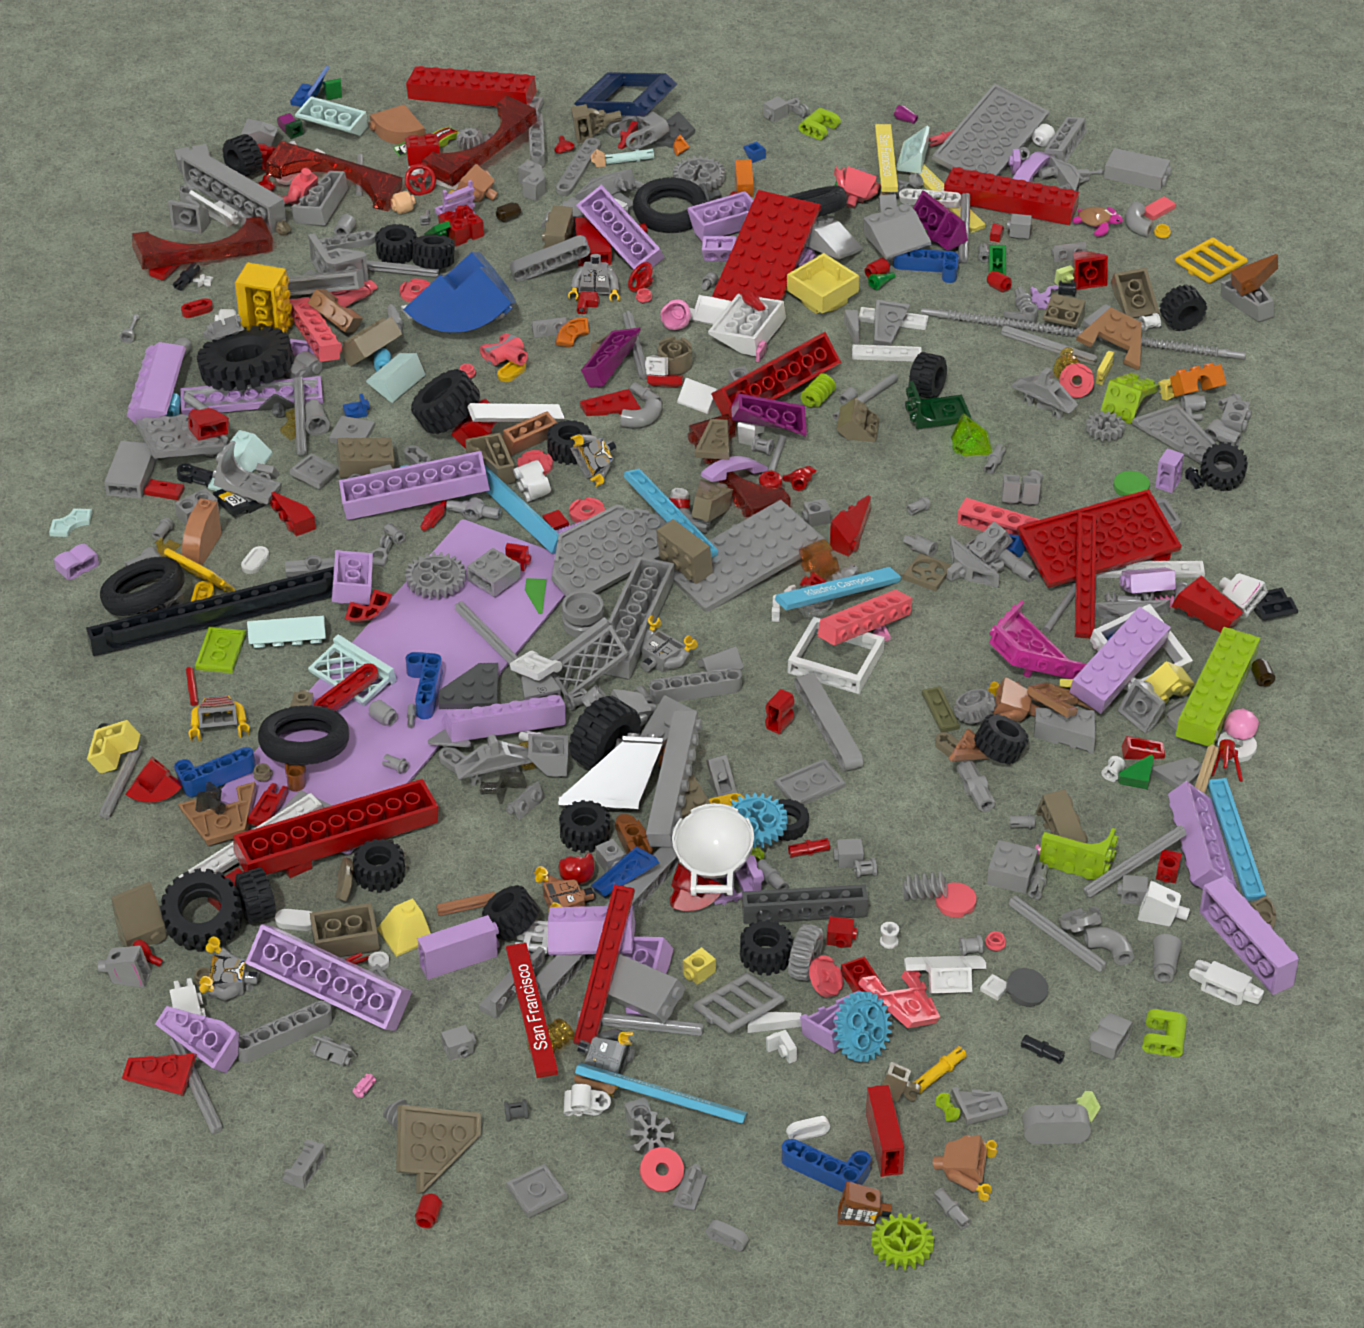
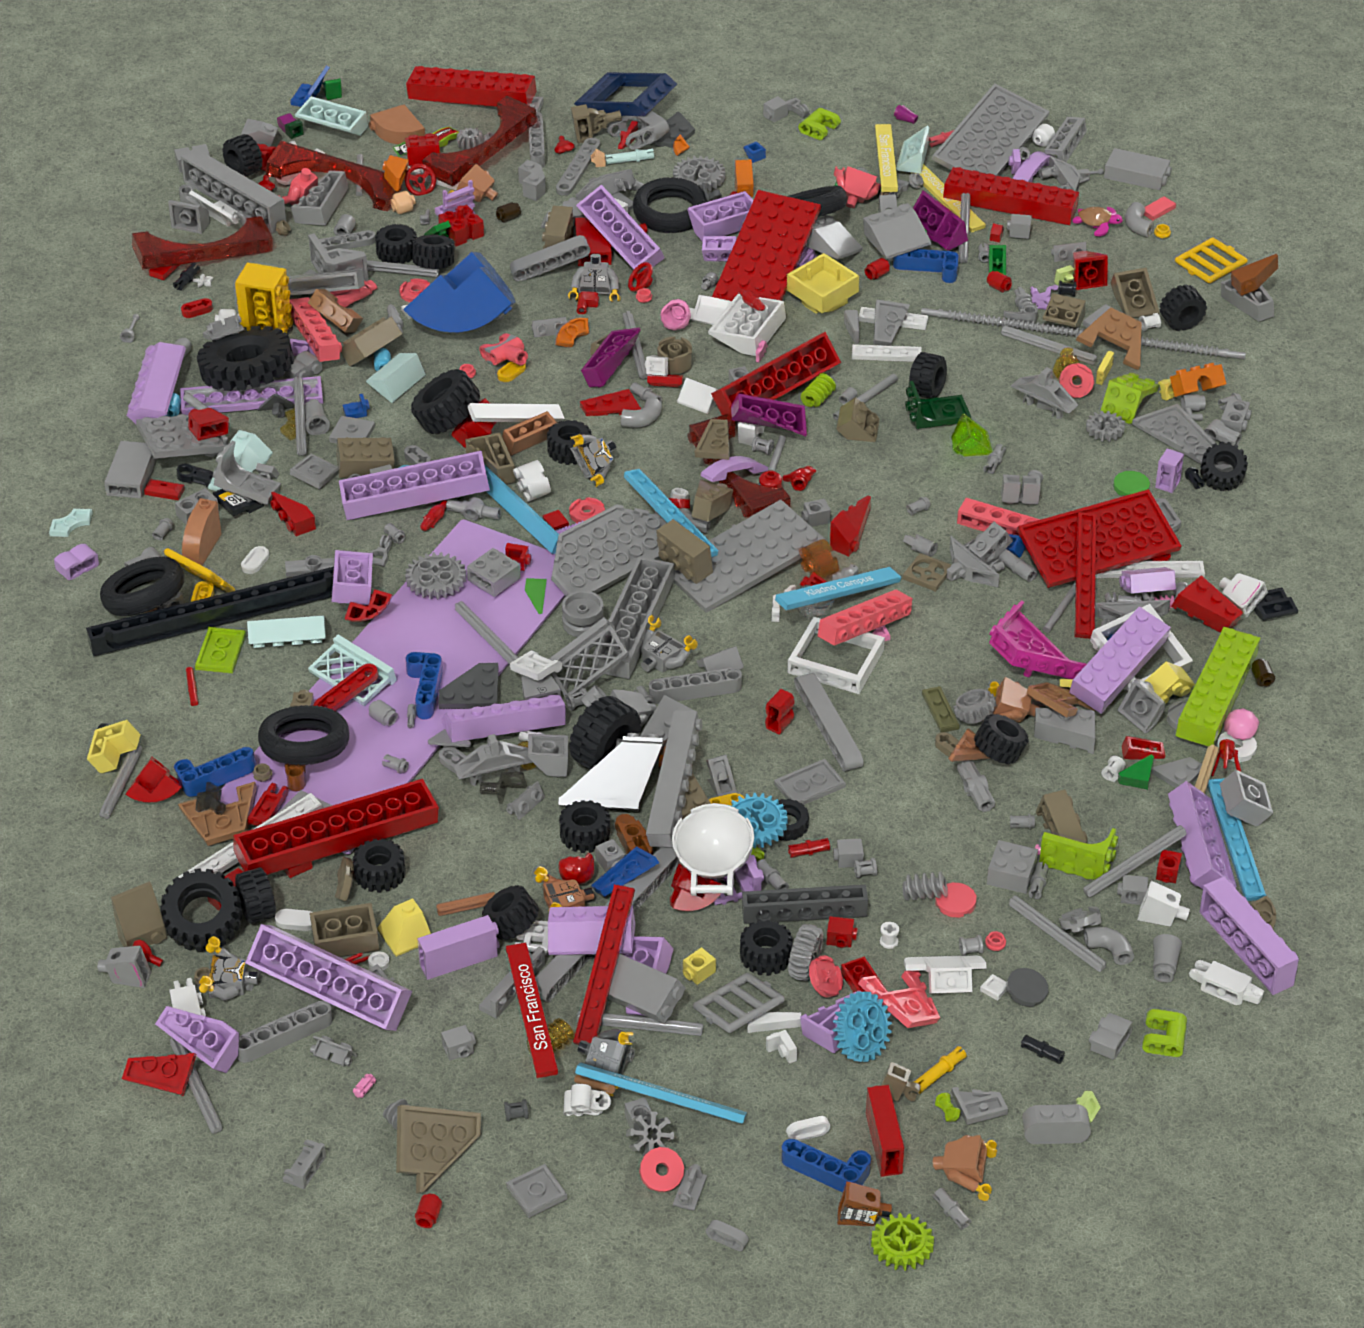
clear yellow piece [153,538,181,557] -> none
torso [188,695,250,742] -> none
coral tile [517,450,553,475] -> none
green cone [868,272,896,290] -> none
white beam [899,188,961,208] -> none
none -> orange slope [382,155,409,191]
none -> light grey brick [1220,770,1273,826]

